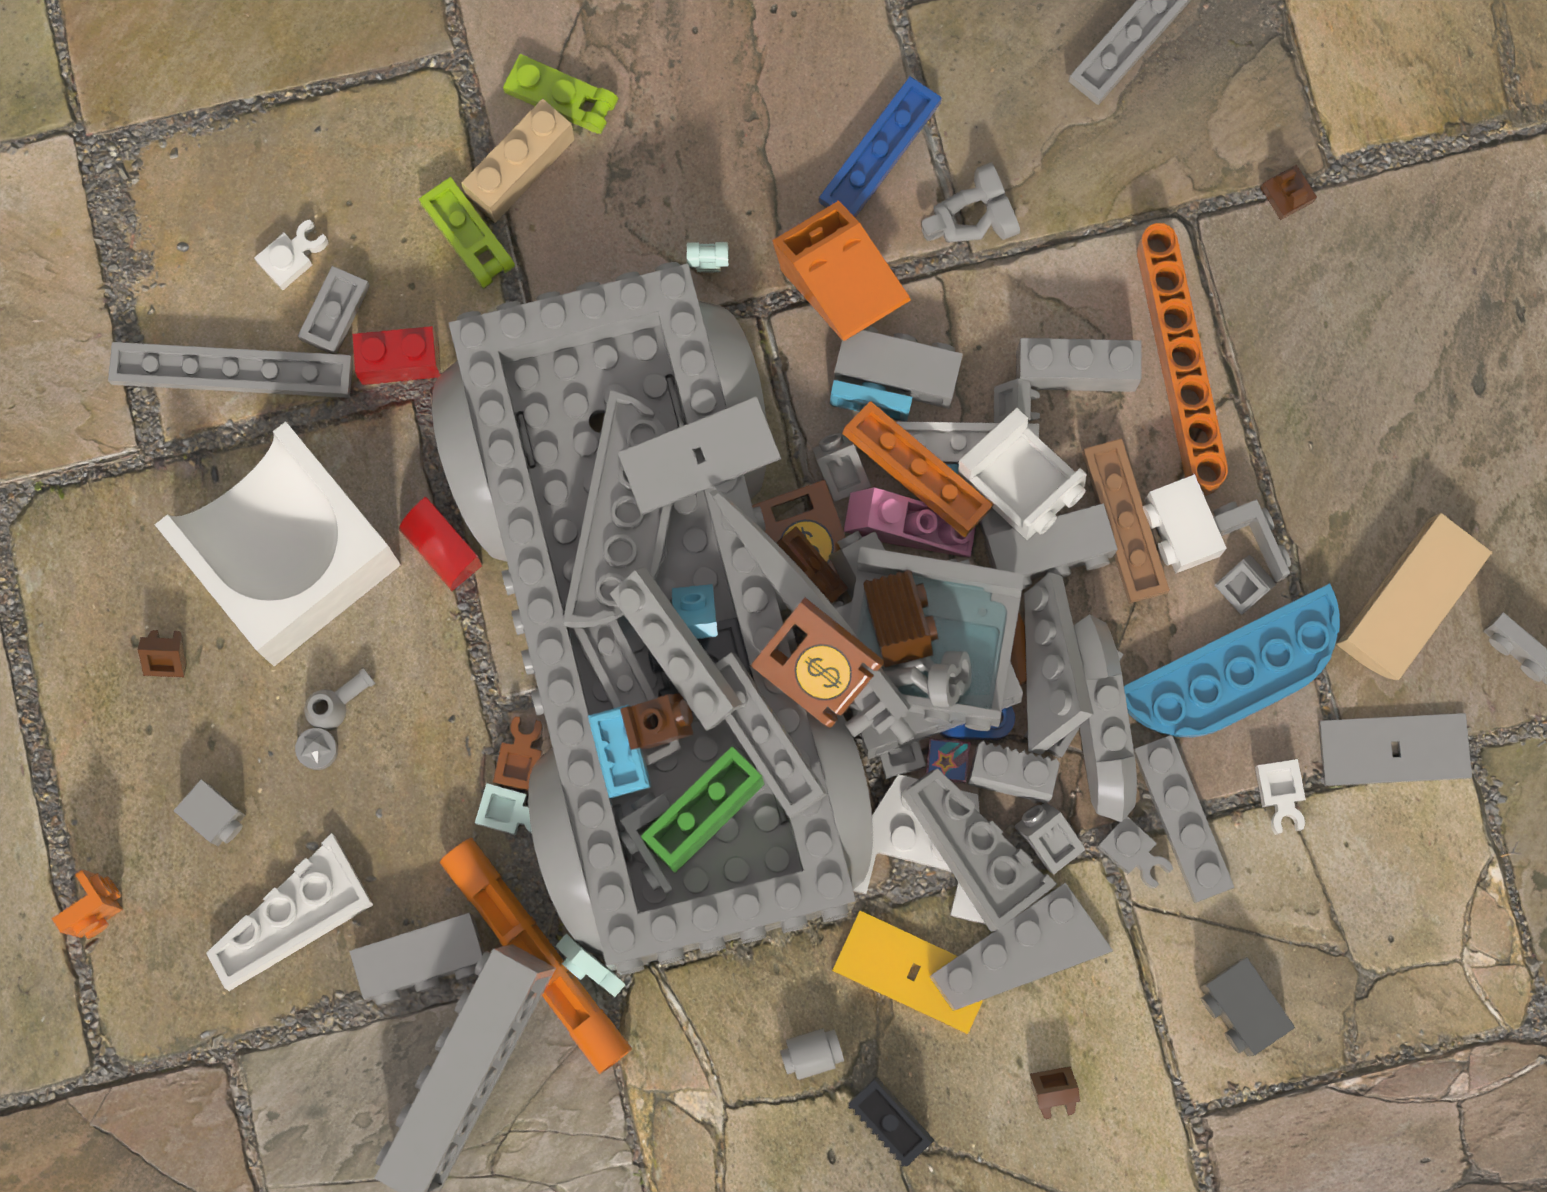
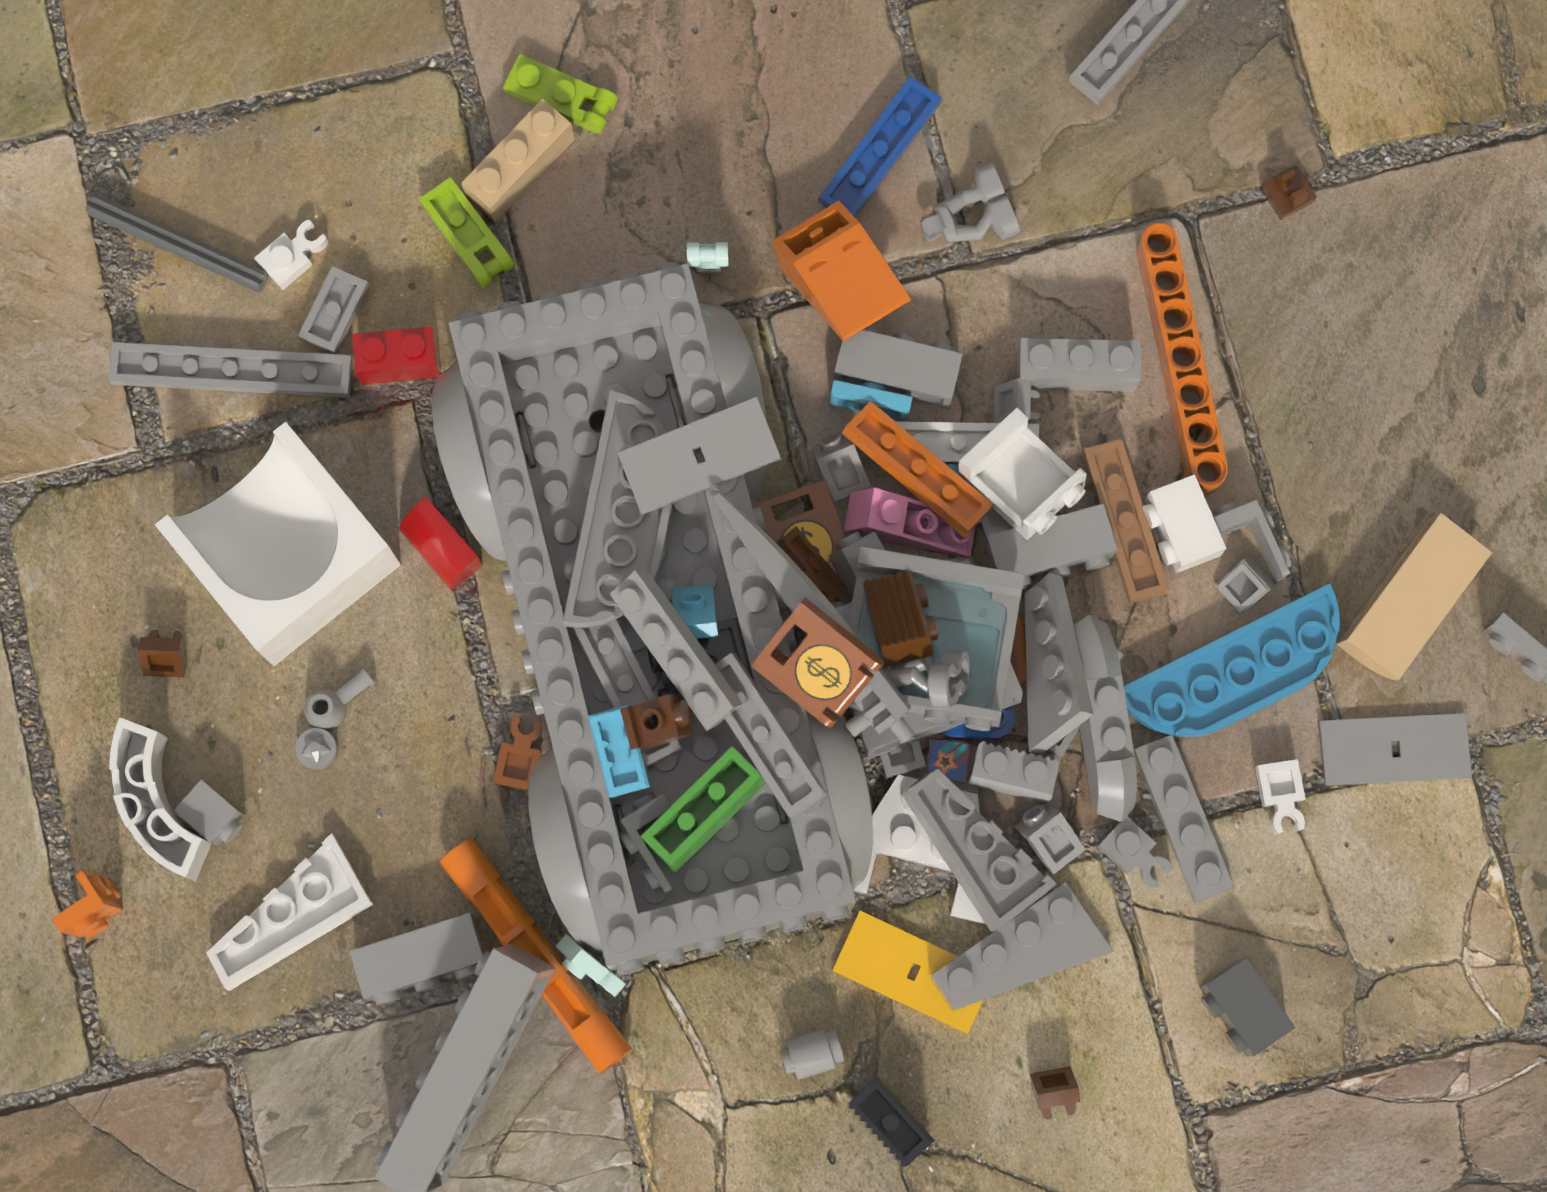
light aqua plate [475,783,532,835] -> none
none -> dark grey axle [86,194,268,292]
none -> white brick [109,717,212,882]

